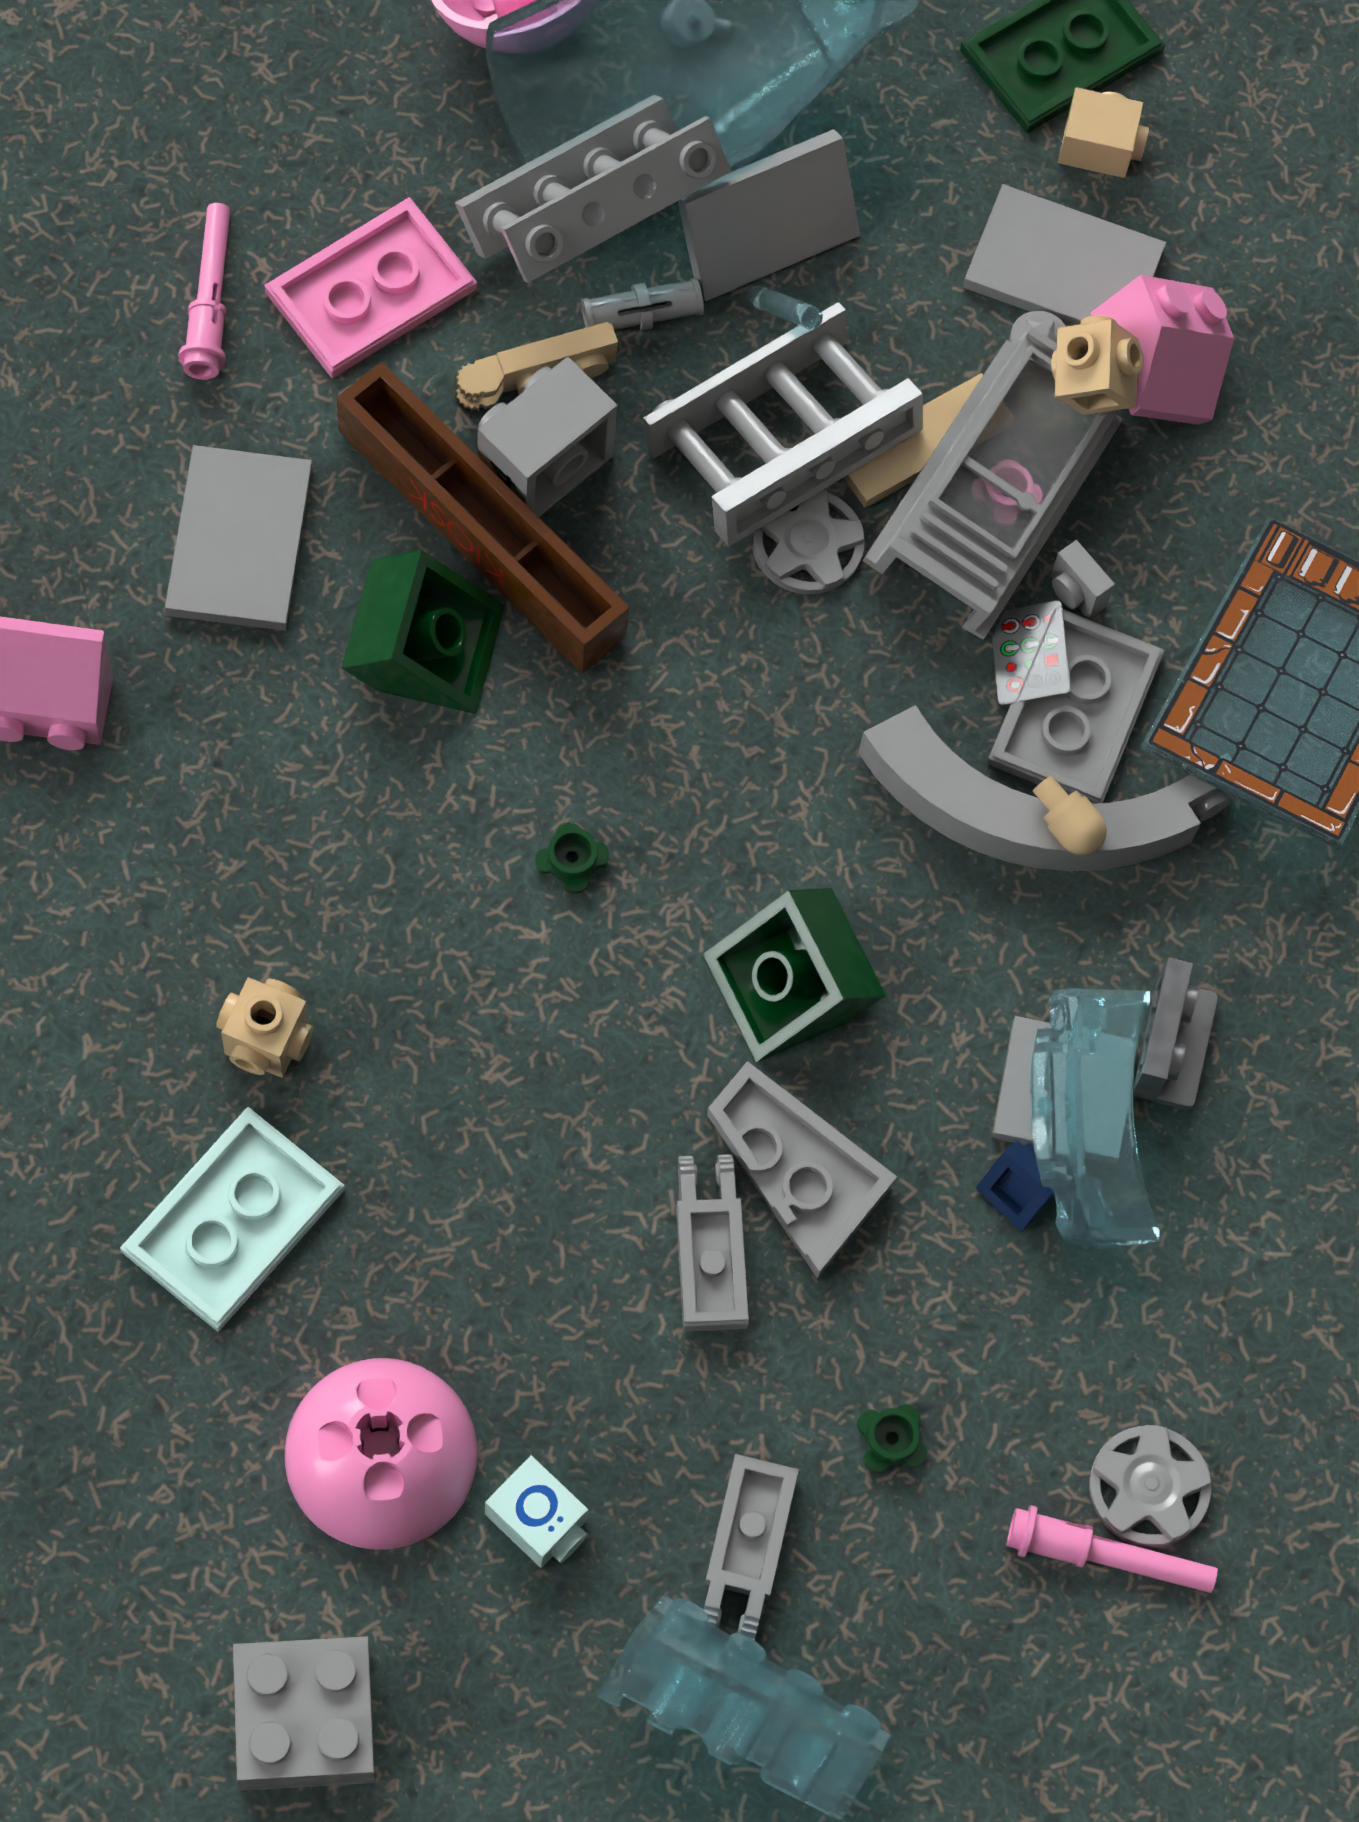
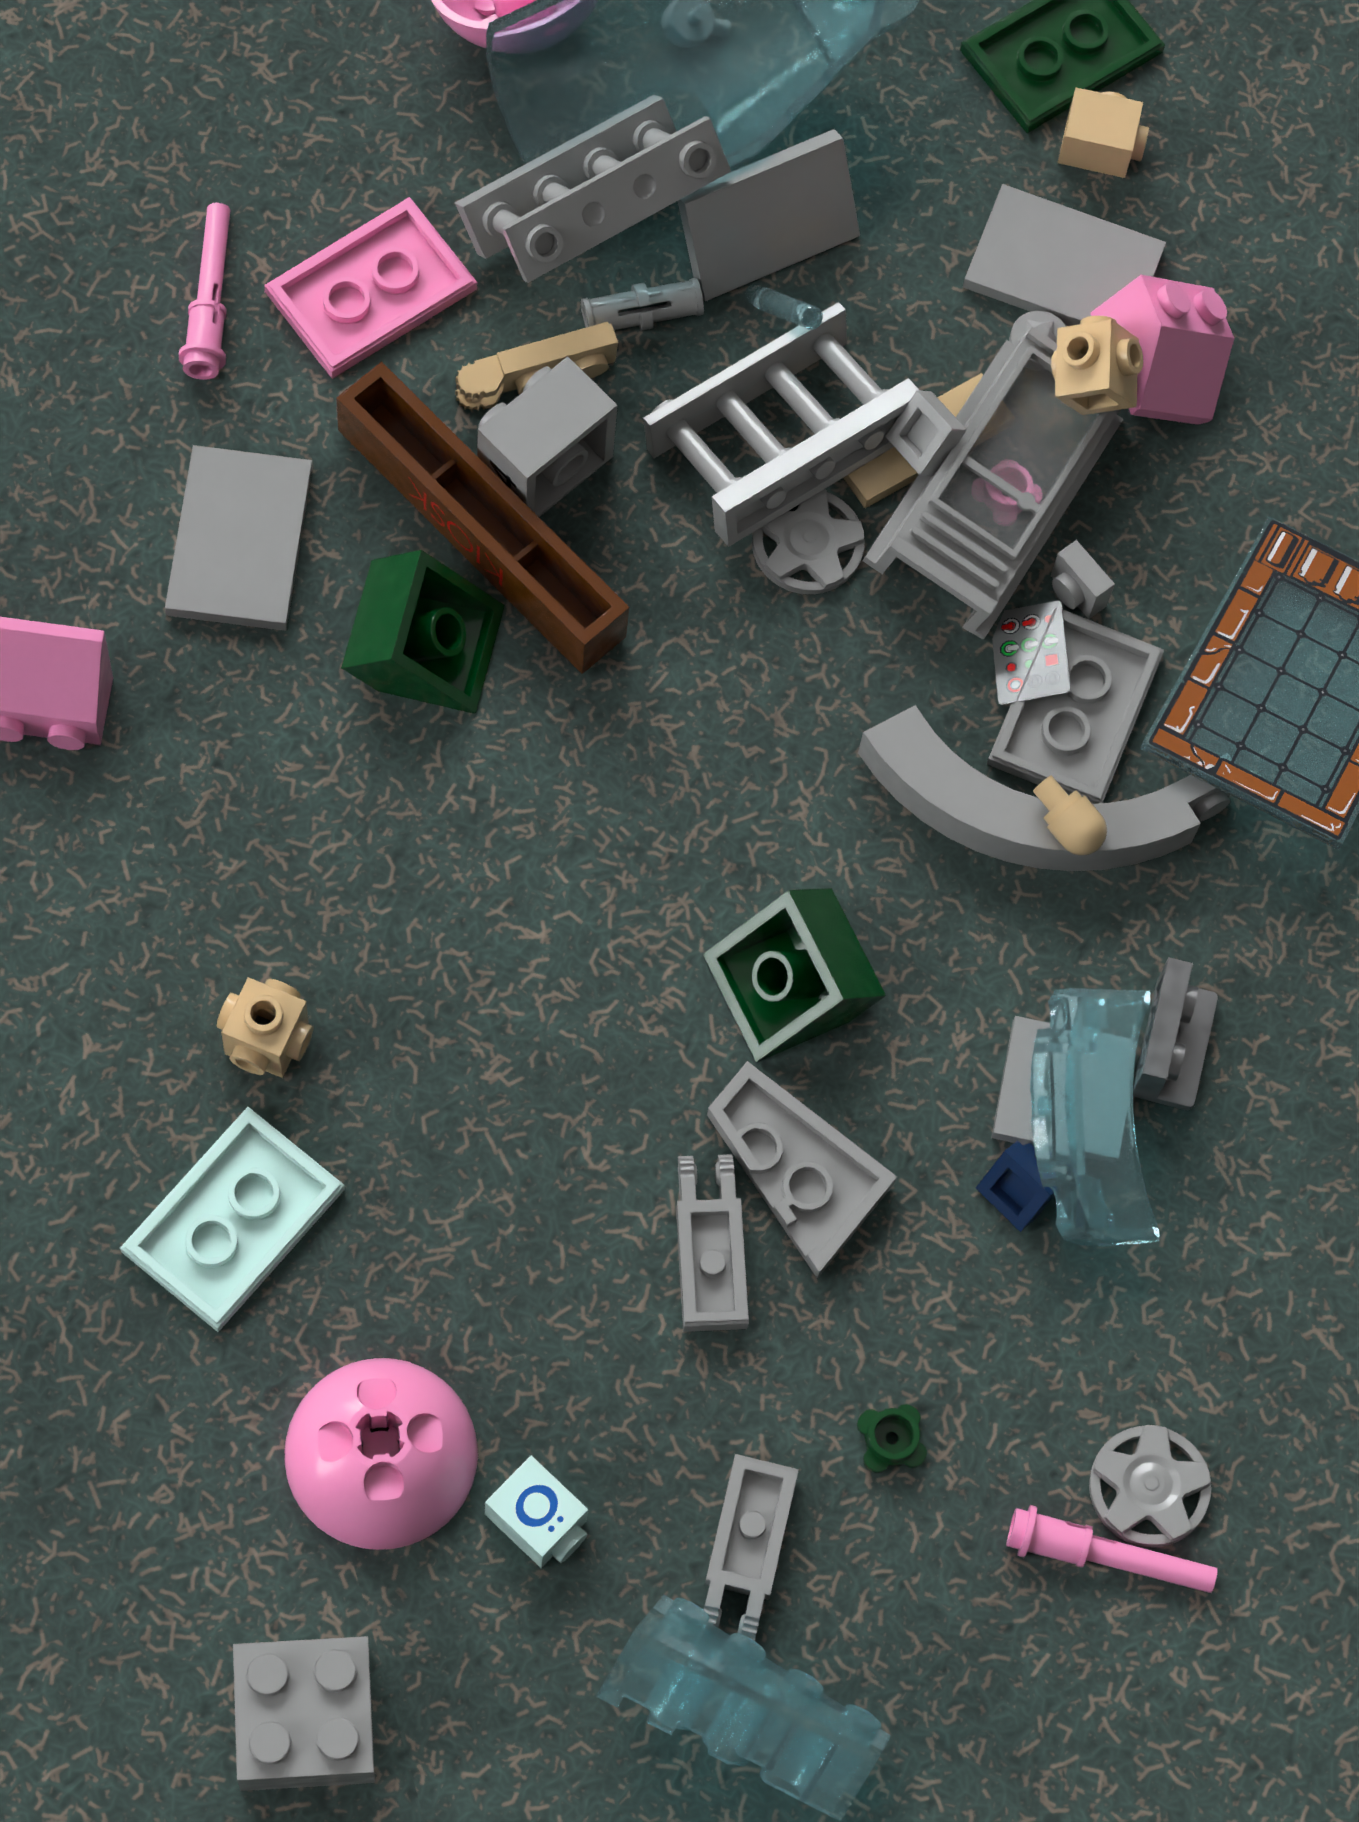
dark green plate [535,823,609,894] -> none
none -> light grey plate [885,390,967,476]

